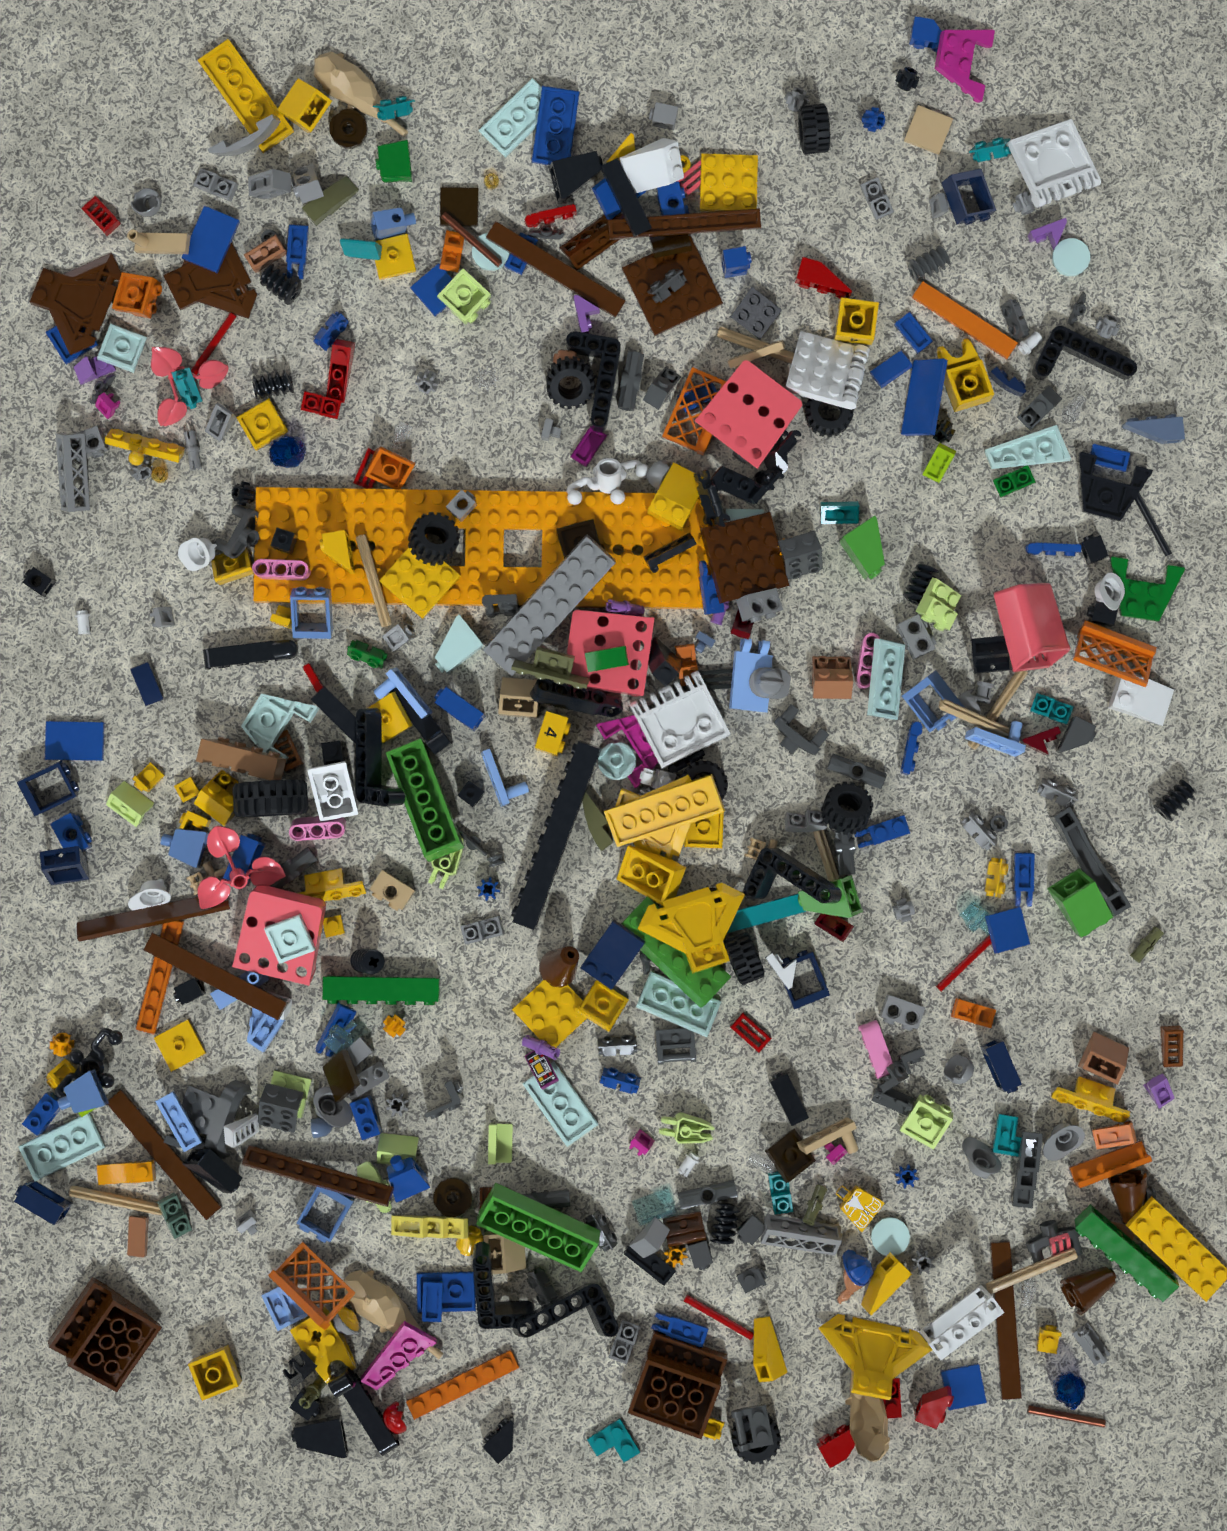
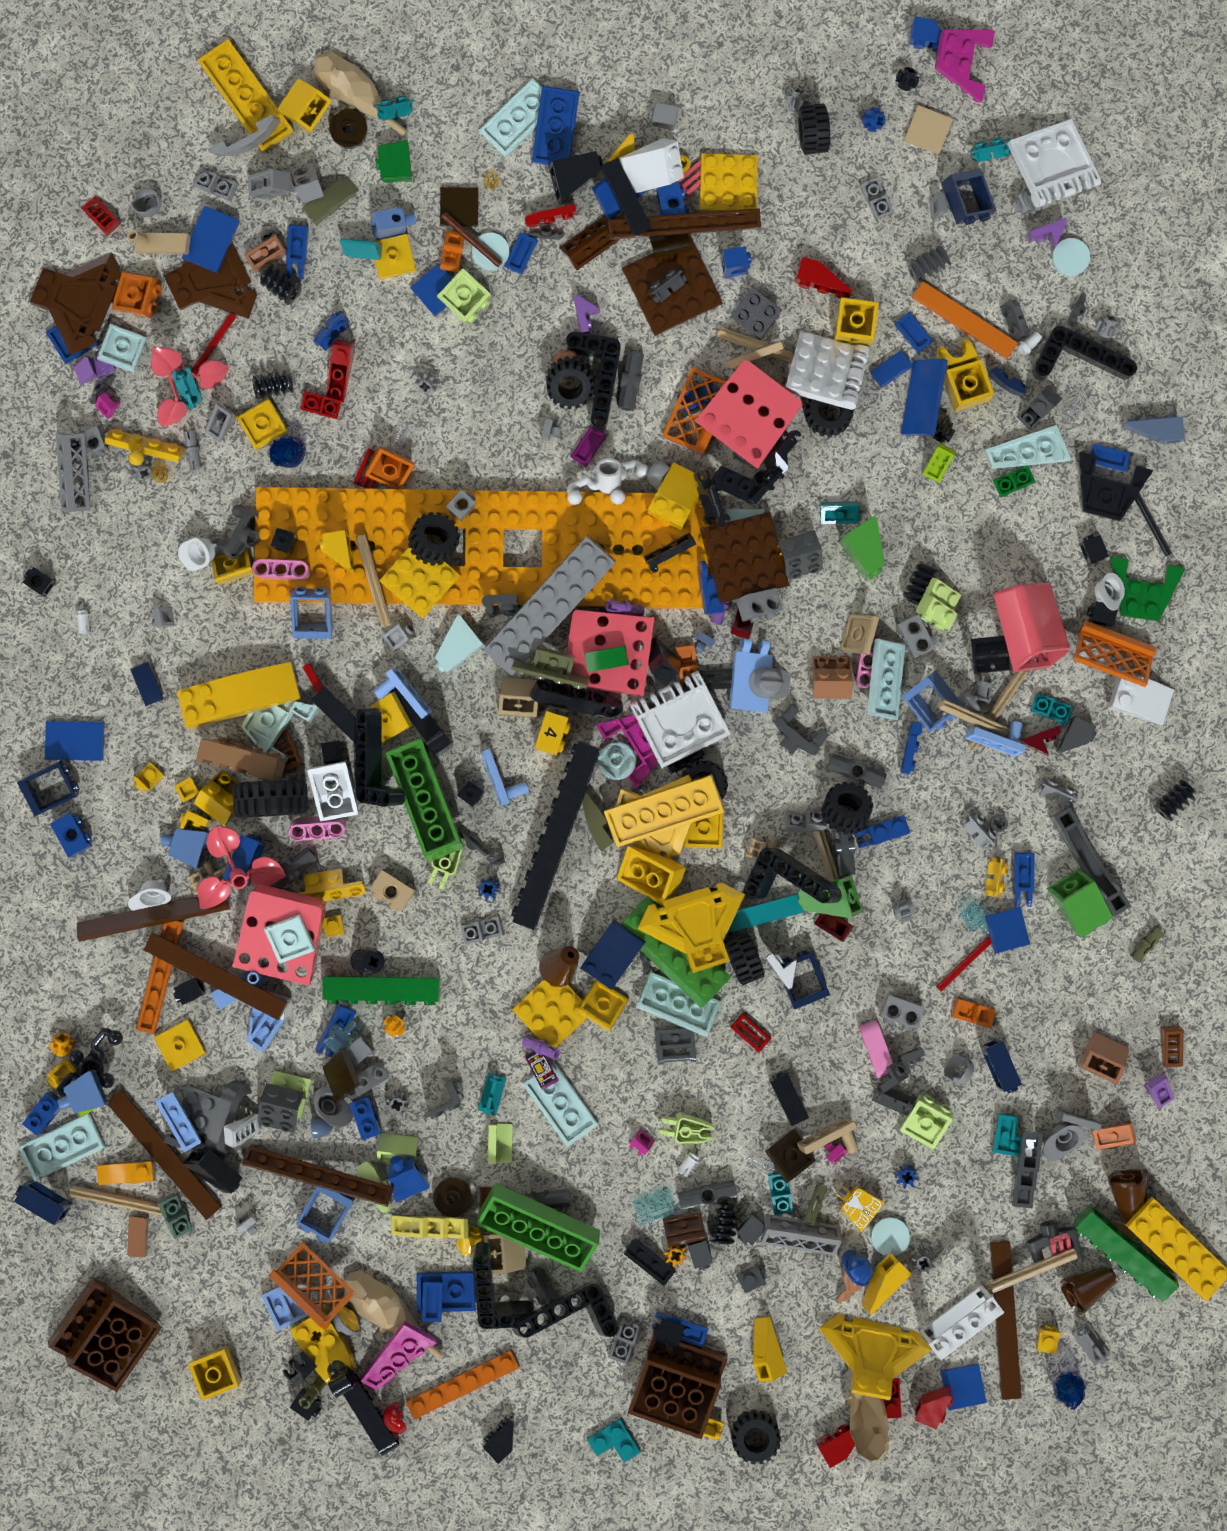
dark blue window [40,846,89,885] -> none
yellowish green panel [106,781,154,827] -> none
black piece [203,639,298,670] -> none
black gear [231,481,256,506] -> none
yellow bracket [270,605,292,629] -> none
black slope [291,1415,349,1458] -> none
green hinge [347,640,388,669] -> none
blue window [434,687,485,732] -> none
reddish brown tile [486,221,625,318] -> none
dark brown tile [556,519,600,559] -> none
dark grey hinge [585,1210,618,1252] -> none
dark grey hinge [598,1035,637,1057] -> none
blue hinge [600,1067,641,1094] -> none
light grey slope [629,1216,670,1258] -> none
white plate [639,768,676,789] -> none
dark grey slope [643,367,681,410] -> none
red bar [683,1295,754,1340] -> none
dark grey plate [731,1404,773,1451] -> none
light grey piece [962,1137,1002,1180] -> none
blue hinge [1025,543,1081,556] -> none
copper bar [1027,1405,1106,1428] -> none
yellow bracket [1051,1076,1131,1123] -> none
orange fence [1069,1141,1152,1188] -> none
none -> yellow slope [177,662,301,730]
none -> teal hinge [478,1073,506,1115]
none -> black brick [652,1318,684,1348]
none -> tan tile [840,614,879,655]
none -> light grey tile [1055,1110,1102,1131]

